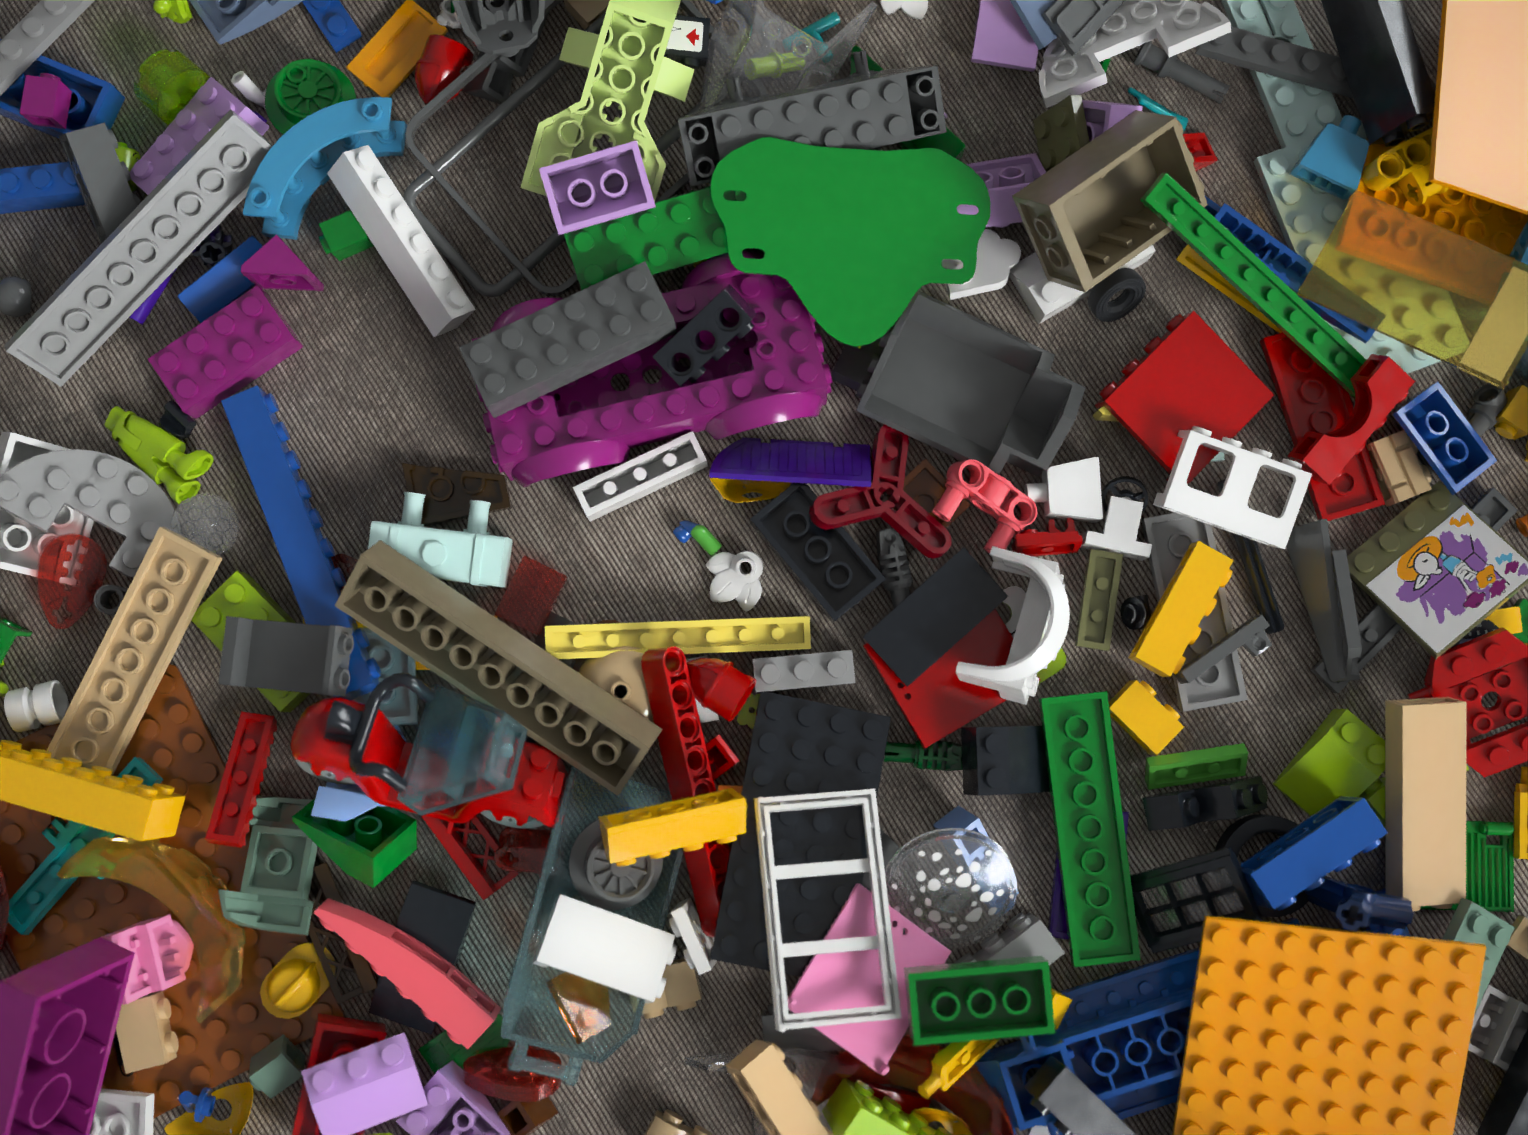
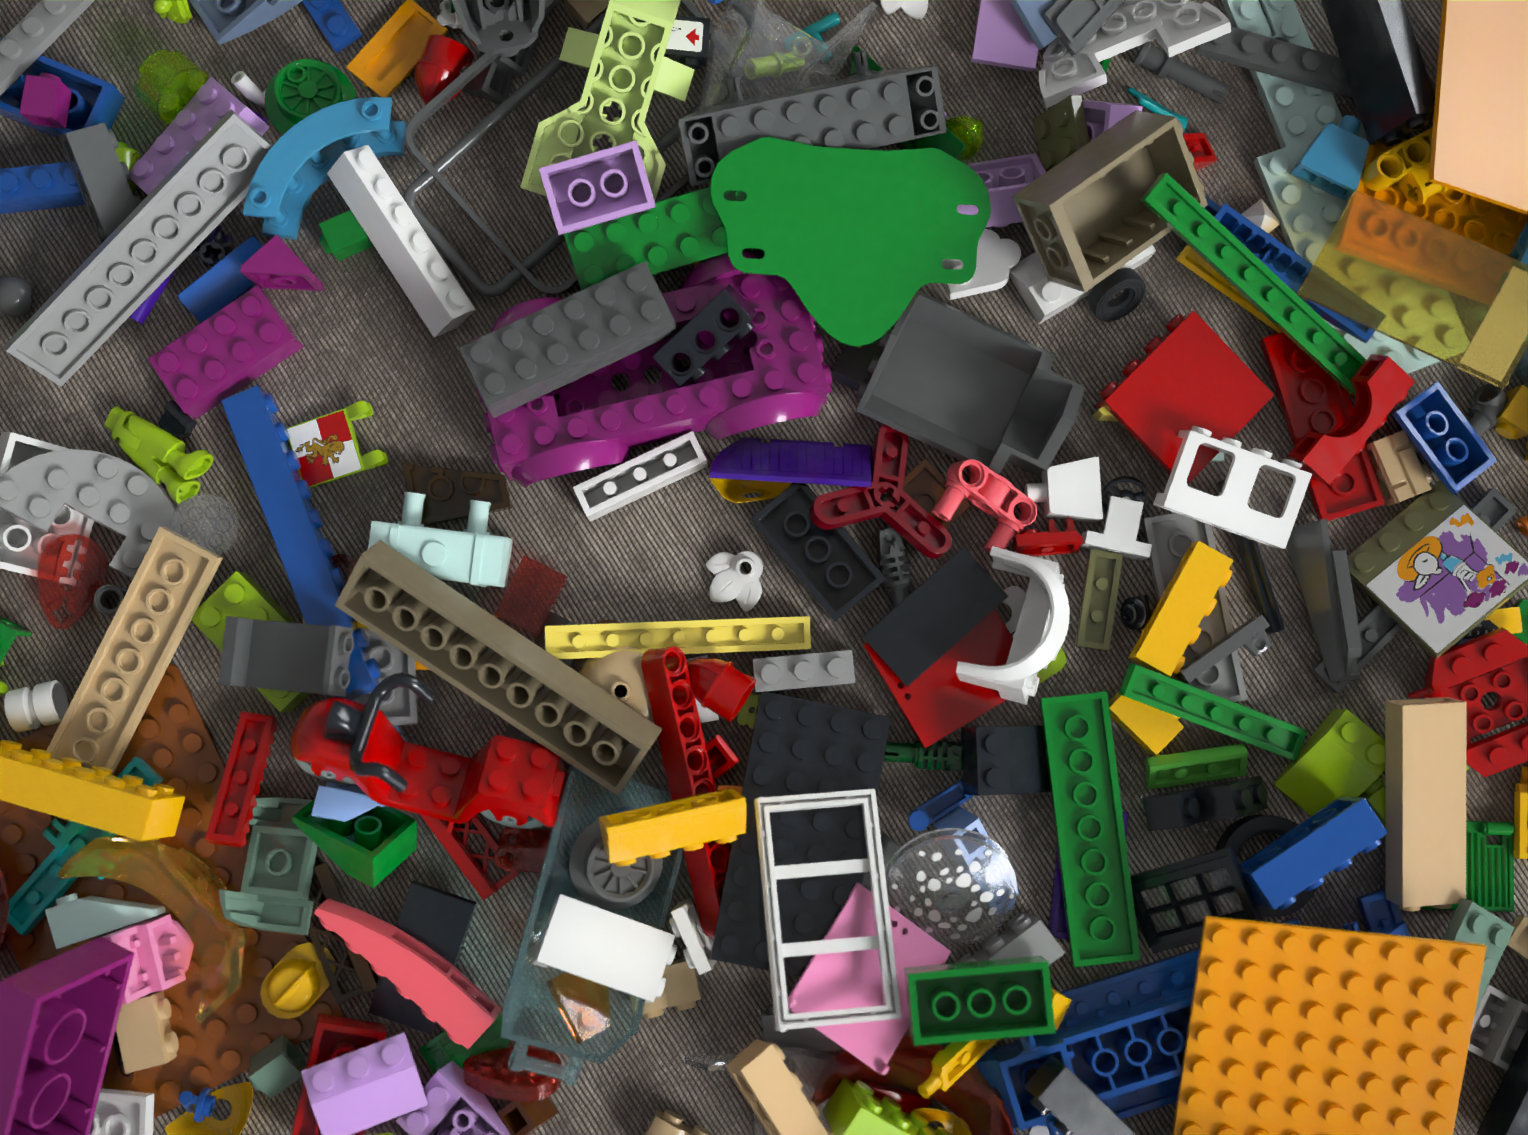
clear light blue slope [397,684,527,816] -> none
bright green arm [673,520,722,556] -> none
dark blue piece [1305,875,1414,931] -> none
none -> light aqua slope [45,893,166,949]
none -> flag [287,400,388,489]
none -> blue piece [908,777,974,831]
none -> clear neon green brick [945,115,984,160]
none -> green plate [1118,663,1307,761]
none -> white slope [1241,199,1281,234]

